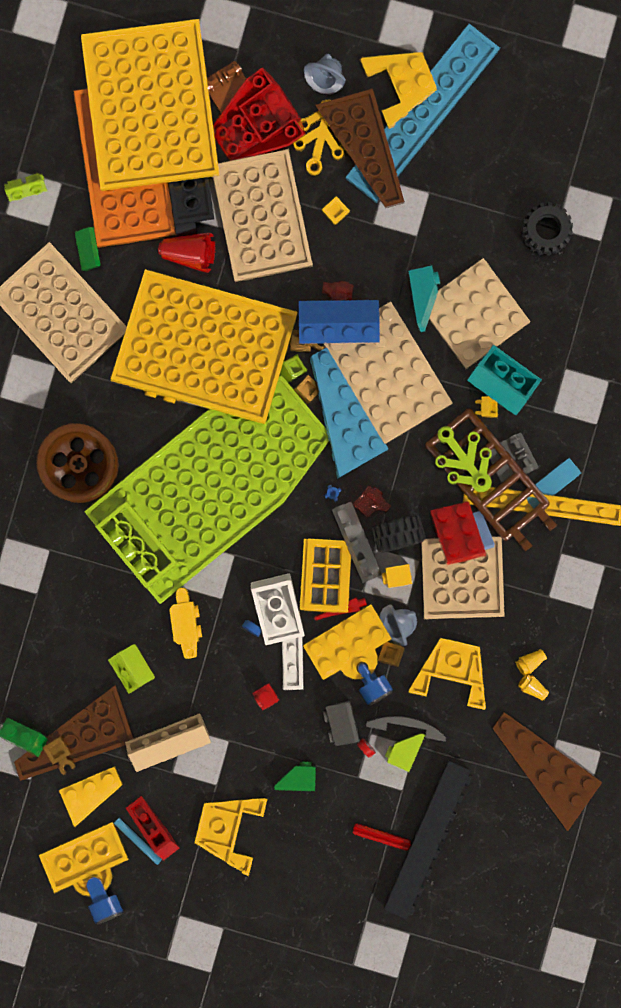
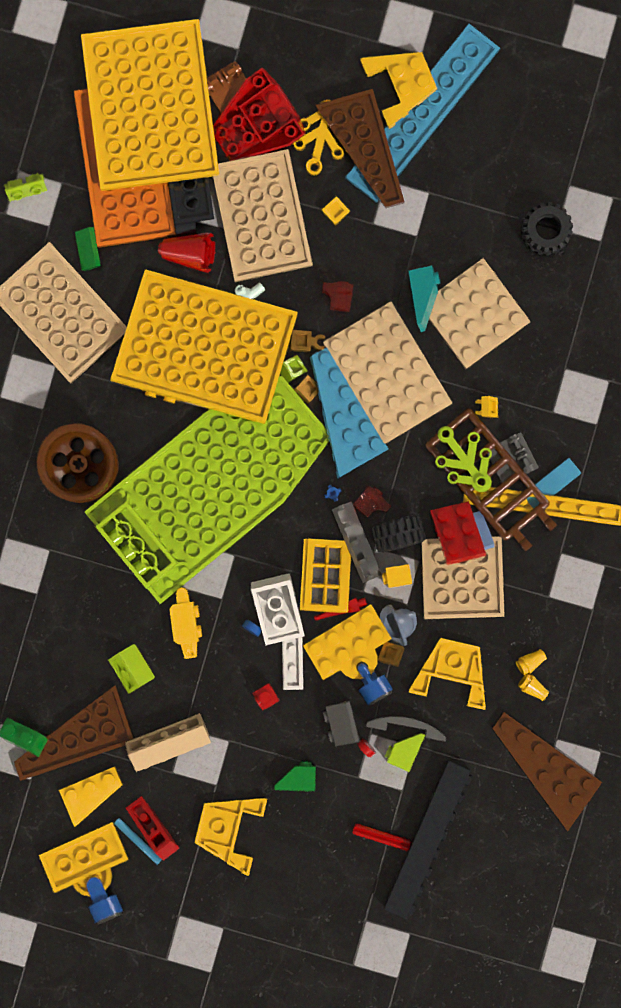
pearl gold plate [43,736,75,775] -> none
blue slope [299,300,380,344] -> none
sand blue helmet [304,54,346,94] -> none
teal brick [467,345,542,415] -> none
none -> light aqua arm [235,282,265,299]

